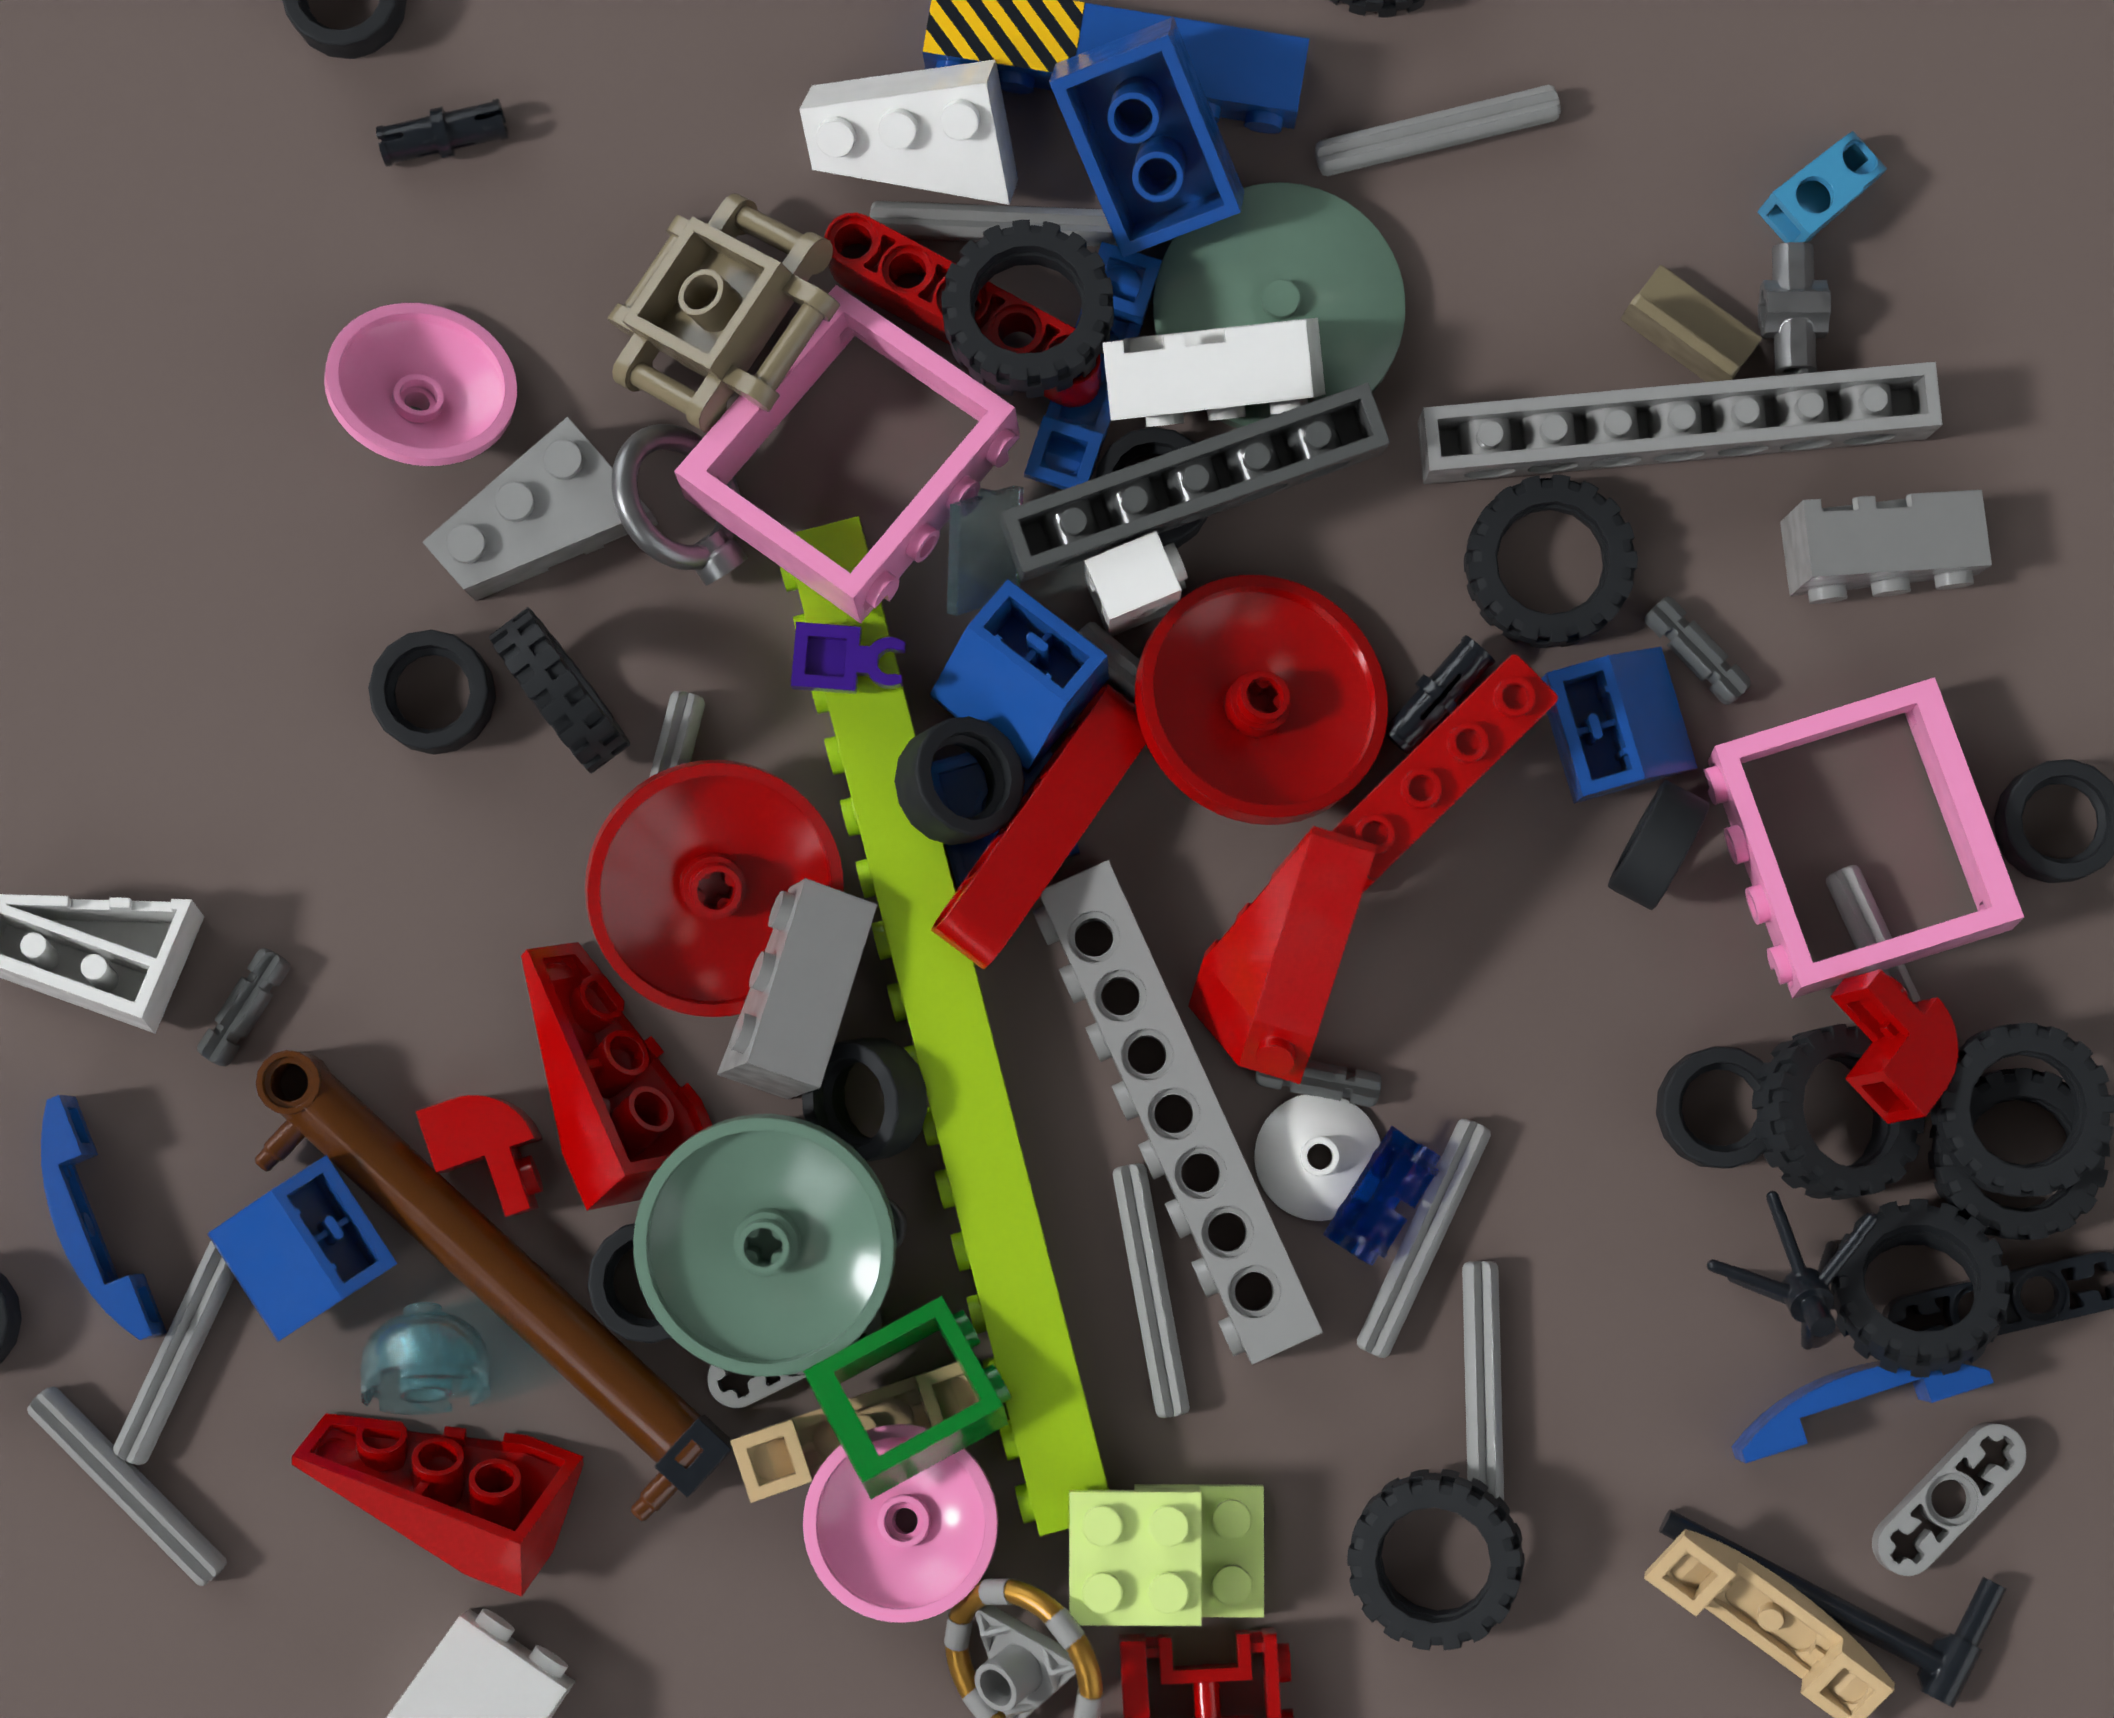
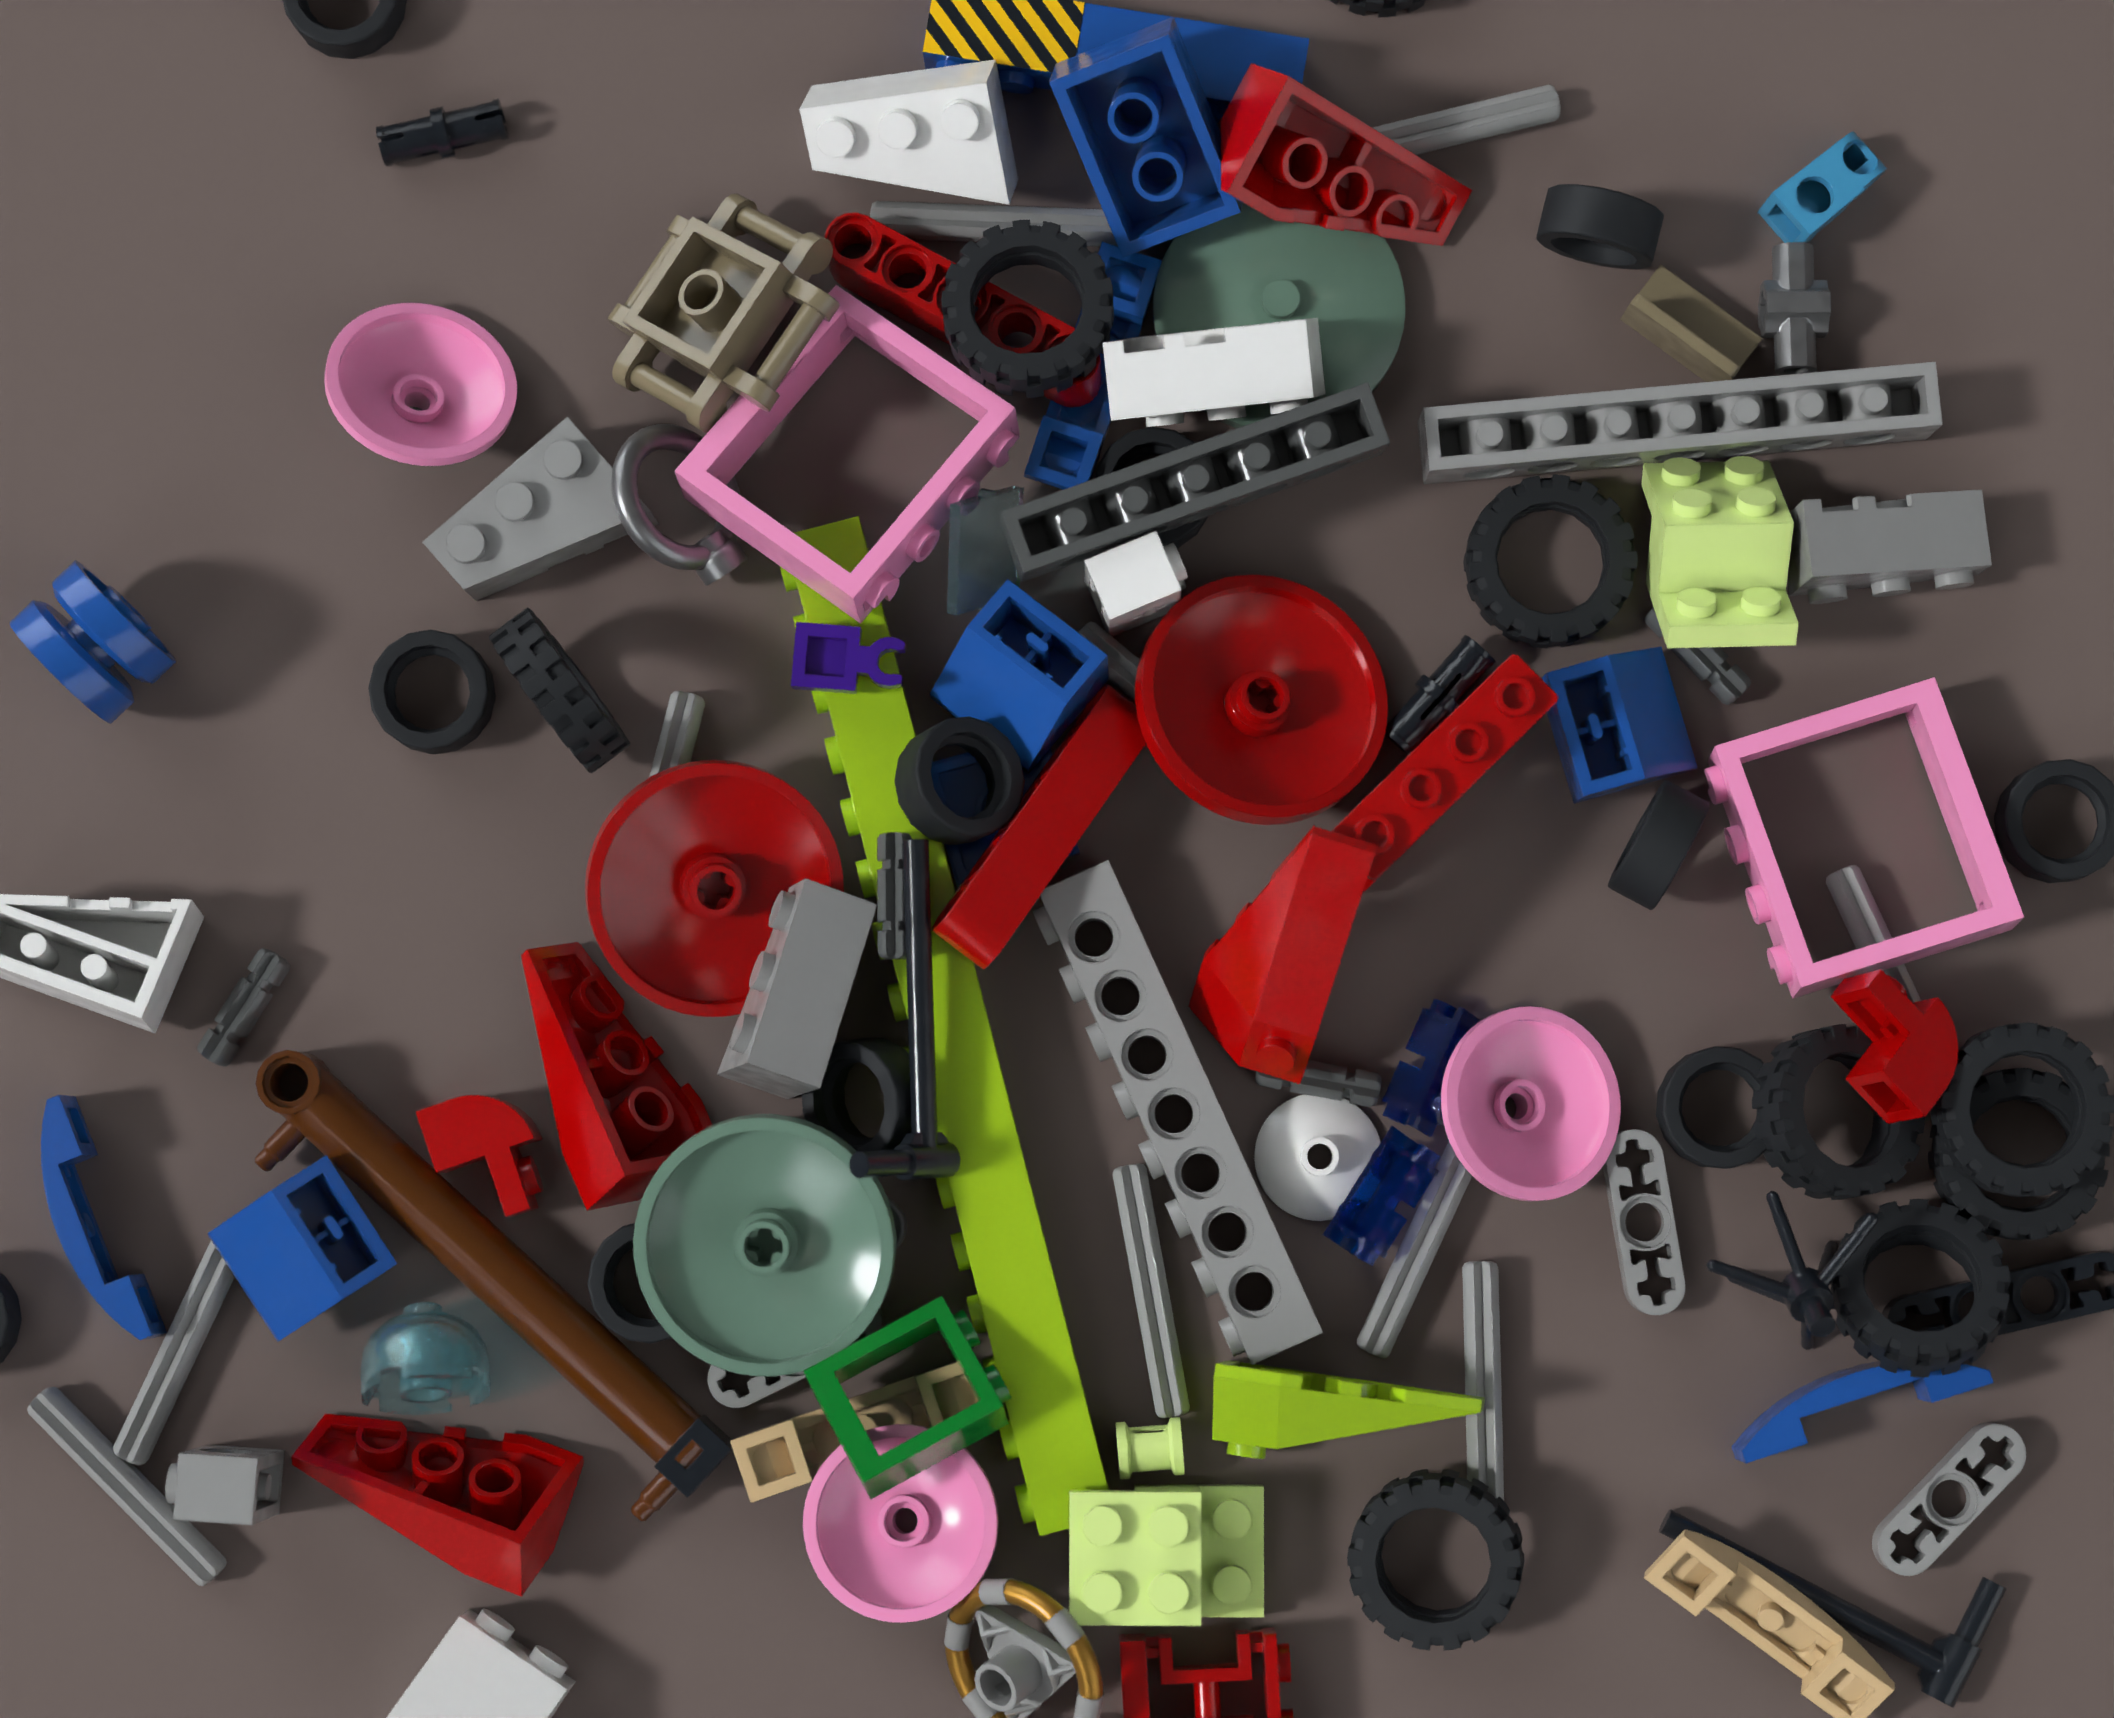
none -> blue wheel [10,560,176,724]
none -> light grey brick [165,1444,285,1525]
none -> black bar [849,839,960,1180]
none -> dark grey axle [877,832,912,960]
none -> yellowish green bush [1116,1417,1185,1479]
none -> lime wedge [1212,1360,1485,1459]
none -> red wedge [1221,63,1473,246]
none -> clear blue hinge [1382,998,1481,1138]
none -> bright pink dish [1441,1006,1621,1201]
none -> black tyre [1536,184,1664,269]
none -> light grey beam [1603,1129,1686,1315]
none -> yellowish green bracket [1641,456,1799,648]

